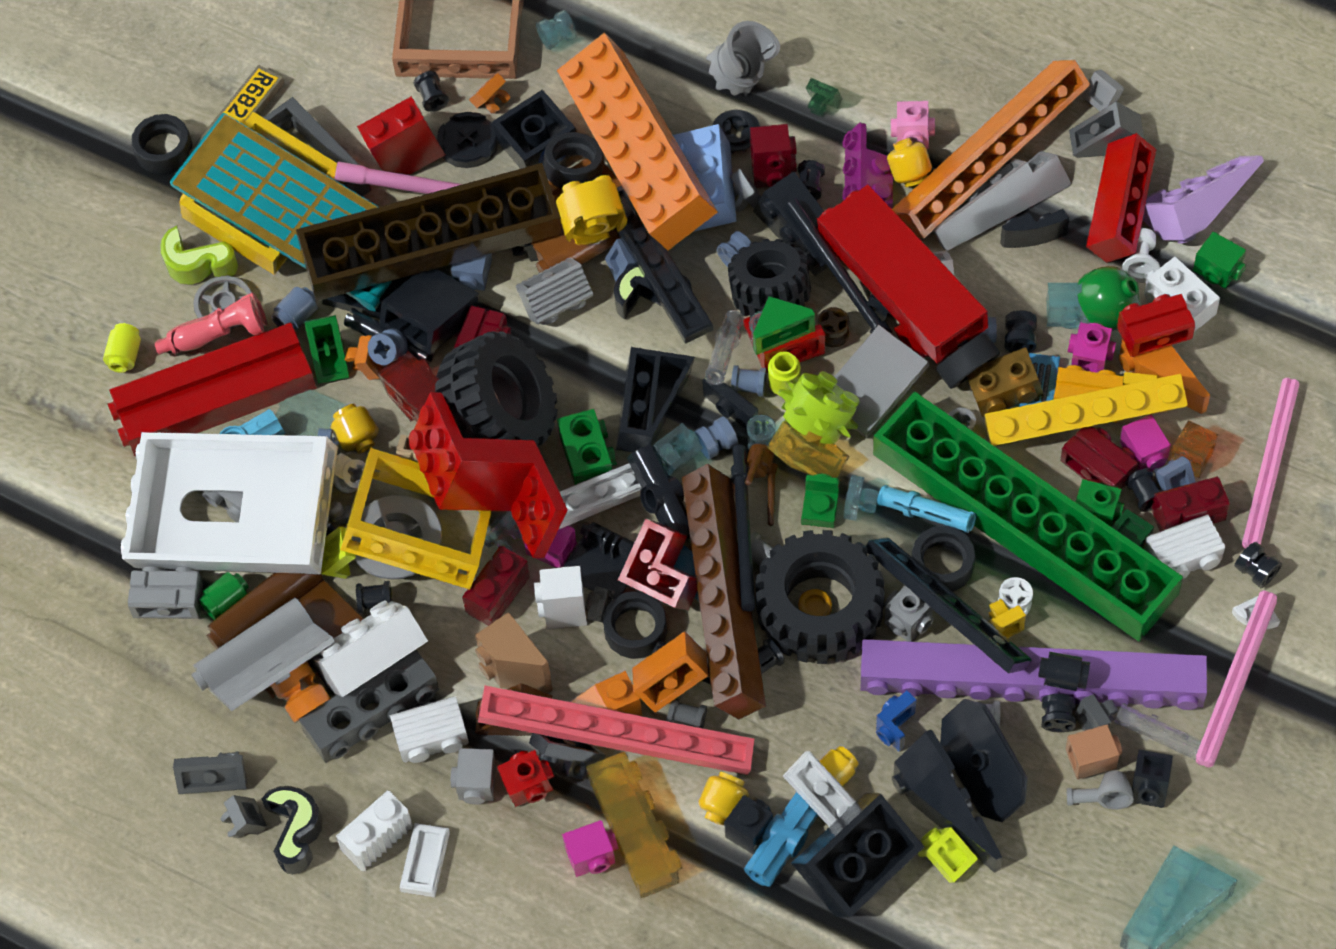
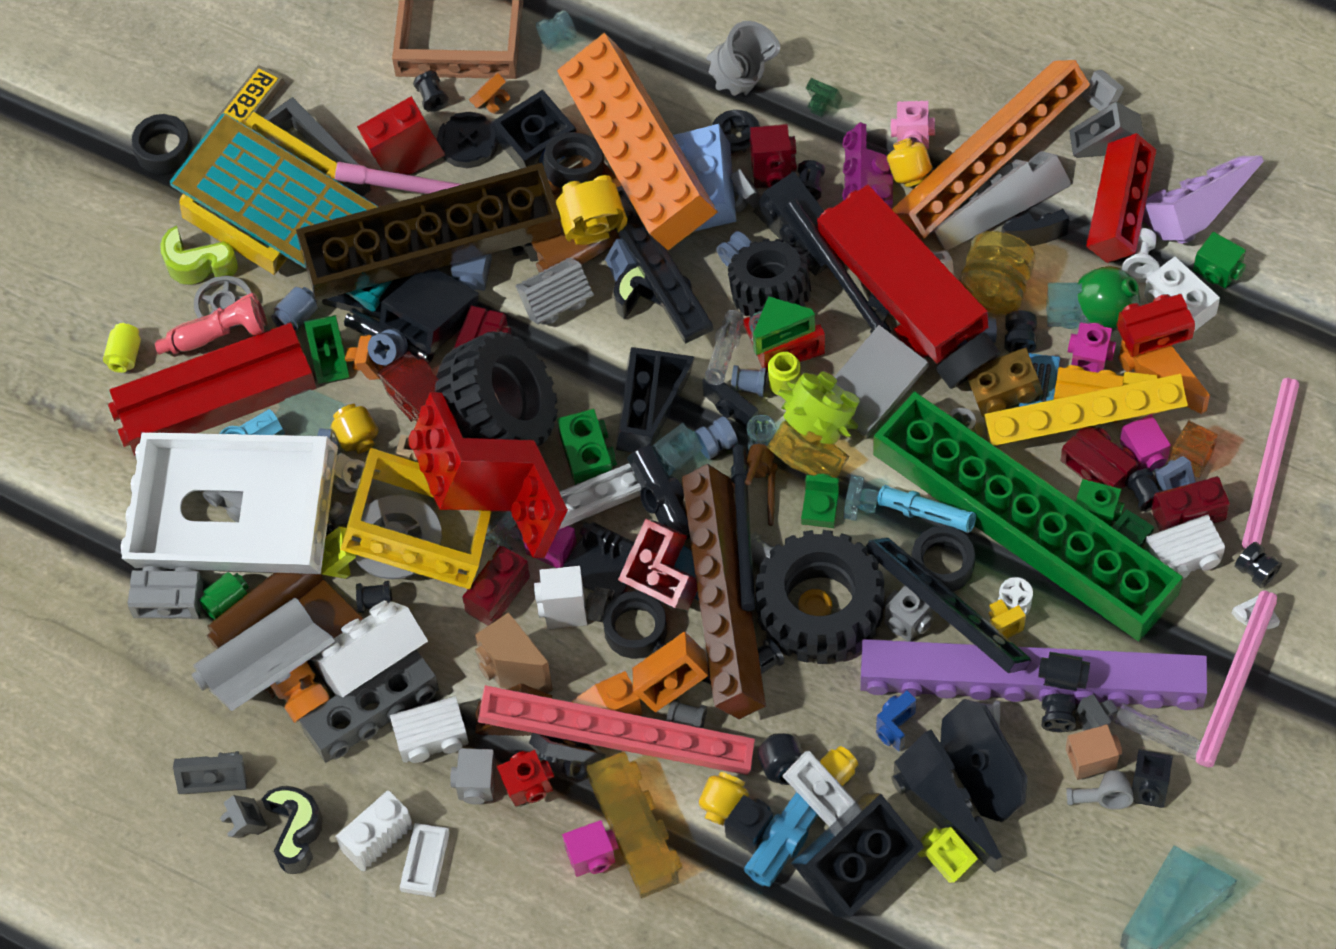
dark brown wheel [818,307,850,348] -> none
none -> black head [758,733,804,785]
none -> clear yellow wheel [959,231,1036,314]

